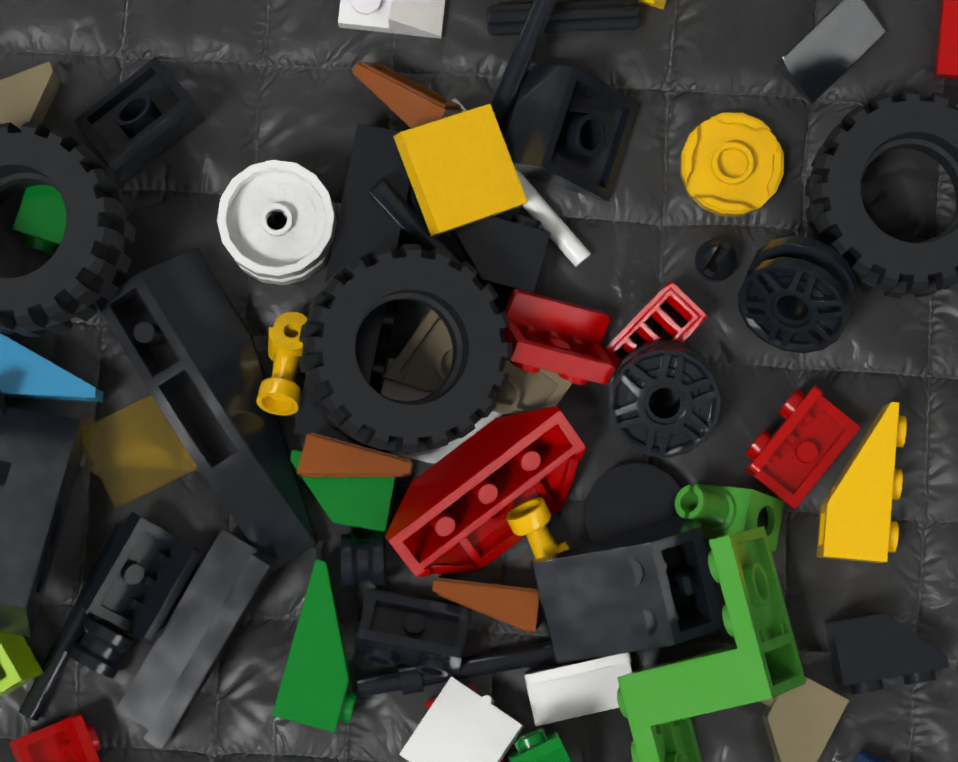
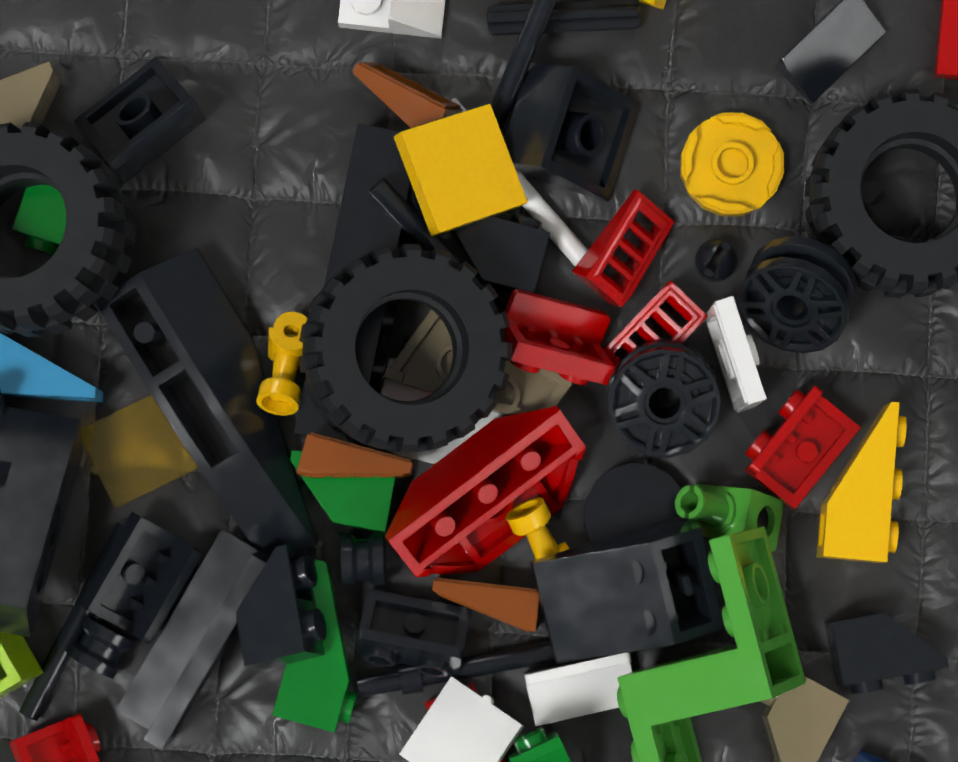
white wheel [217,160,337,285] -> none
none -> black slope [235,545,327,669]
none -> red slope [572,189,675,308]
none -> white plate [705,296,767,413]

